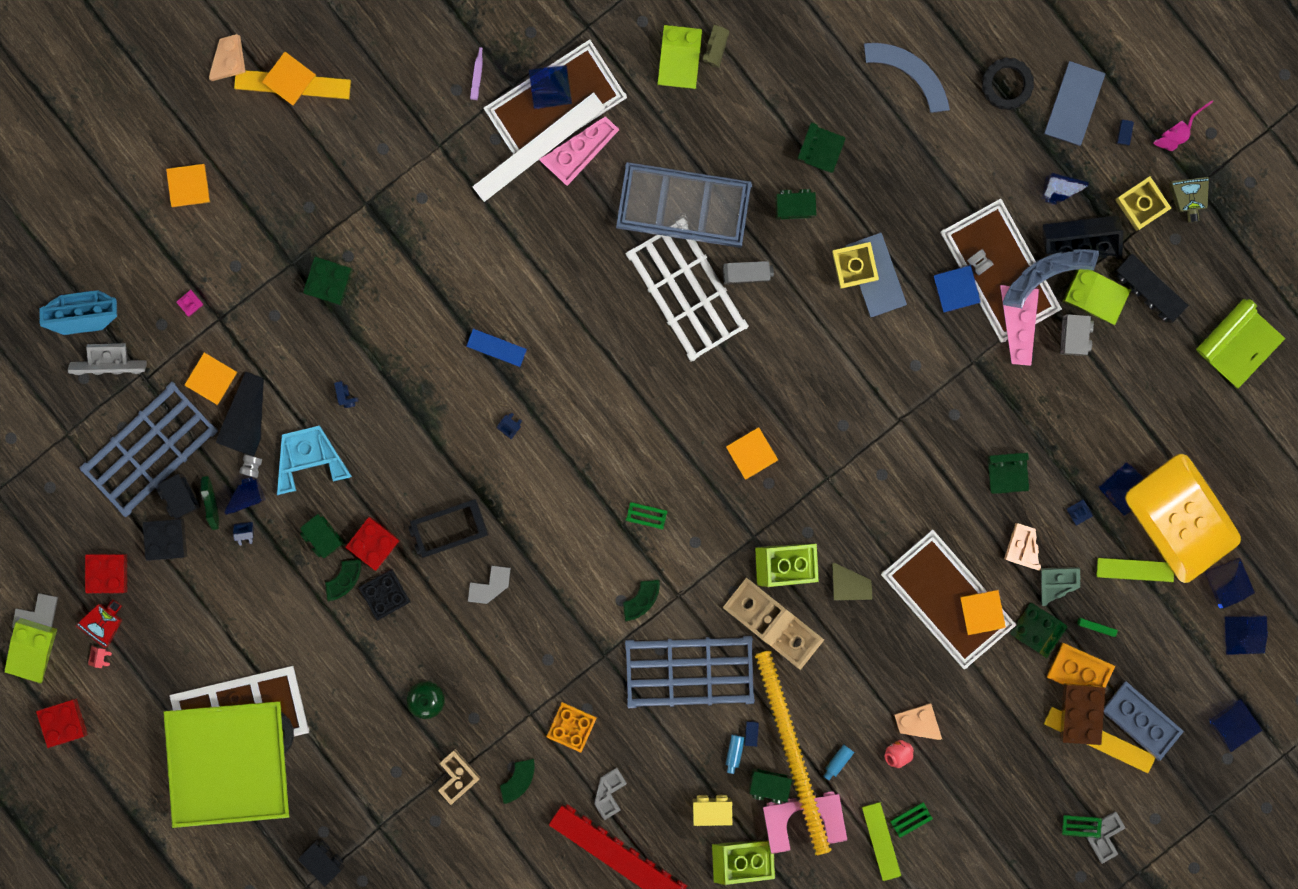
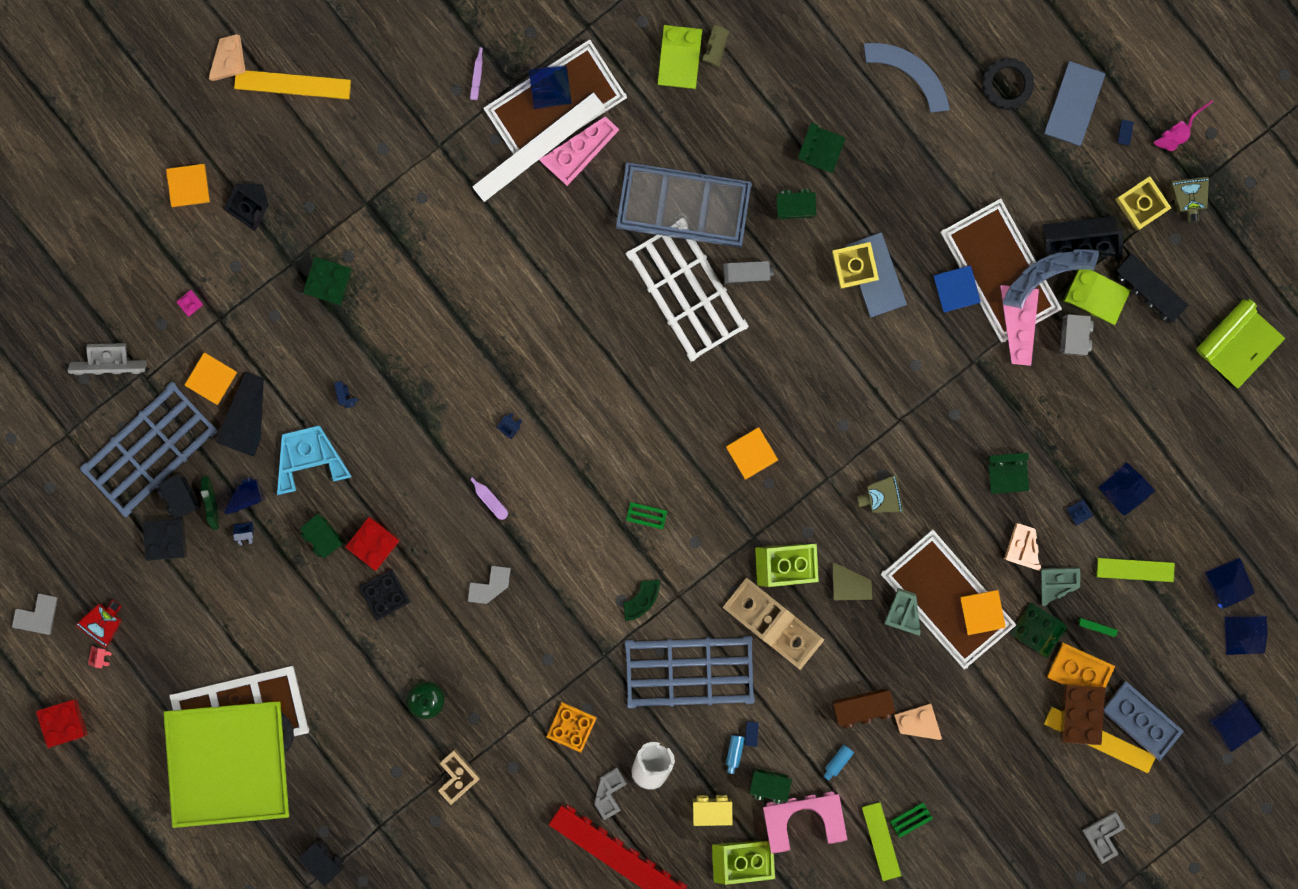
lime slope [5,618,57,683] -> none
dark azure wedge [40,290,117,335] -> none
red brick [85,554,127,593] -> none
light grey wheel [239,454,262,478] -> none
light orange tile [262,52,316,106] -> none
dark green tile [325,559,362,602] -> none
black window [408,499,489,558] -> none
blue tile [466,329,527,367] -> none
dark green tile [500,758,535,804] -> none
yellow piece [755,651,832,856] -> none
coral head [885,740,914,768] -> none
light grey wheel [967,249,994,276] -> none
clear blue slope [1041,173,1089,205] -> none
green tile [1062,815,1102,838] -> none
yellow wedge [1125,454,1241,583] -> none
none -> black slope [224,183,269,231]
none -> lavender piece [470,477,508,520]
none -> white cylinder [632,742,675,789]
none -> reddish brown brick [832,688,895,729]
none -> olive torso [857,475,904,513]
none -> sand green wing [885,588,920,636]

